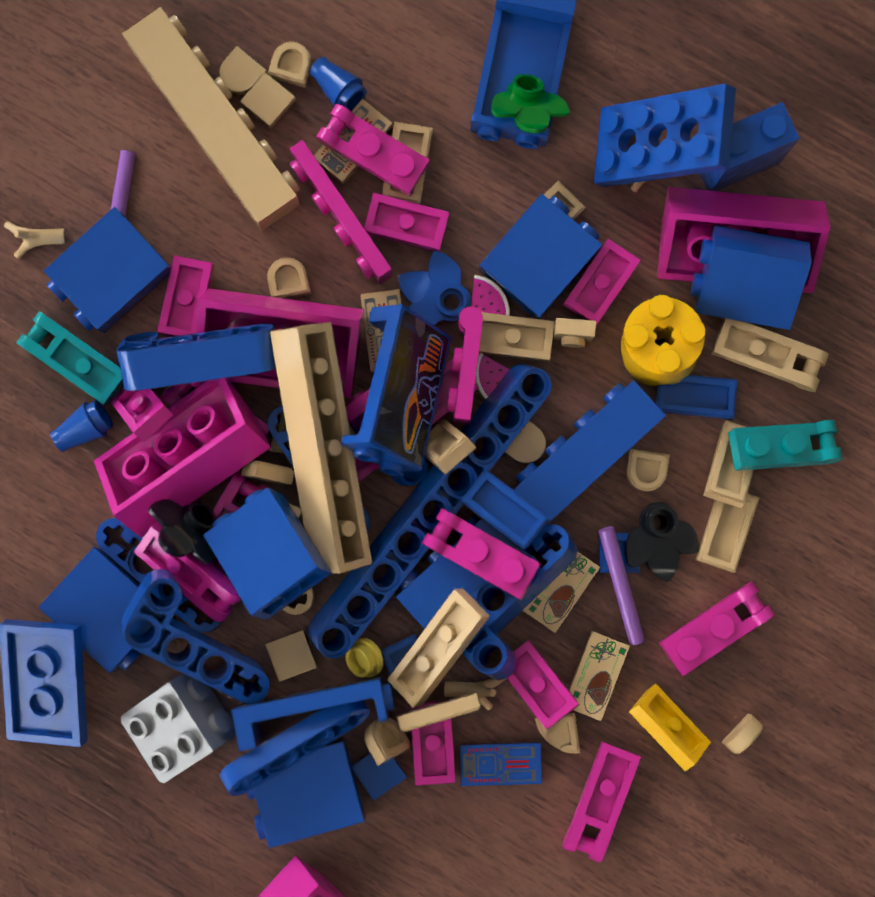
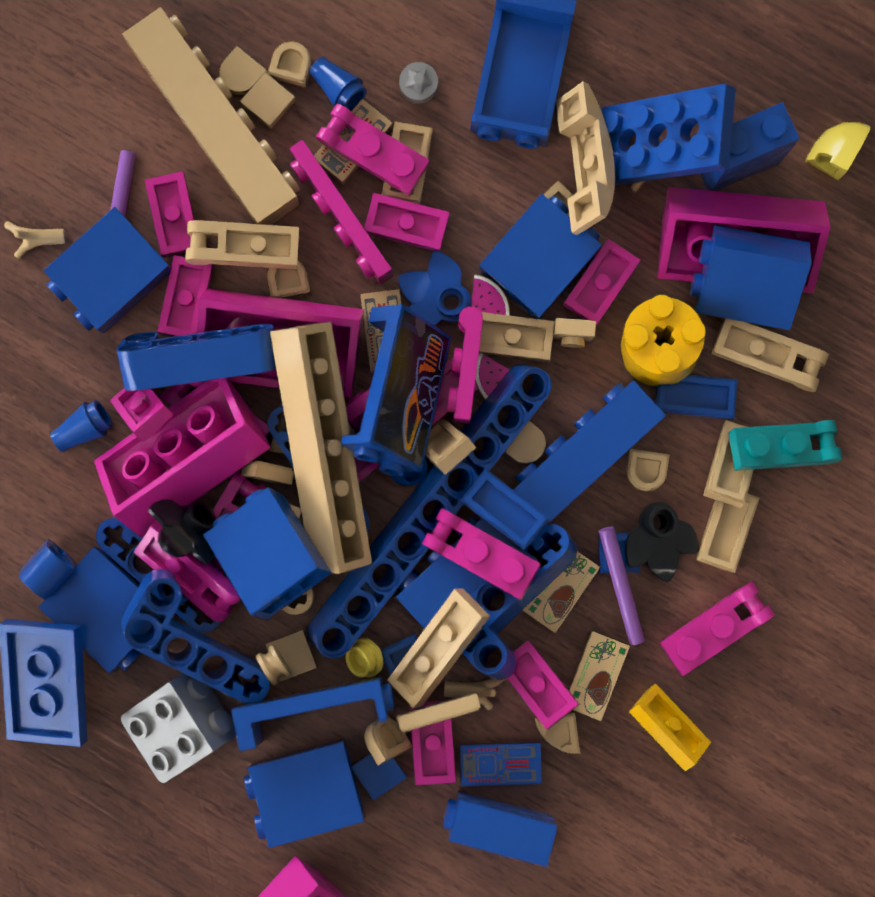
teal plate [16,311,123,406] -> none
blue beam [220,700,370,796] -> none
green plate [491,74,569,134] -> none
dark pink plate [562,741,641,863] -> none
tan tile [721,713,763,754] -> none
none -> blue beam [19,539,75,600]
none -> dark pink plate [145,171,195,258]
none -> tan plate [185,220,299,270]
none -> tan bush [255,645,292,686]
none -> light grey tile [399,62,438,104]
none -> blue brick [443,790,558,867]
none -> tan slope [556,81,615,235]
none -> light yellow brick [805,122,871,180]

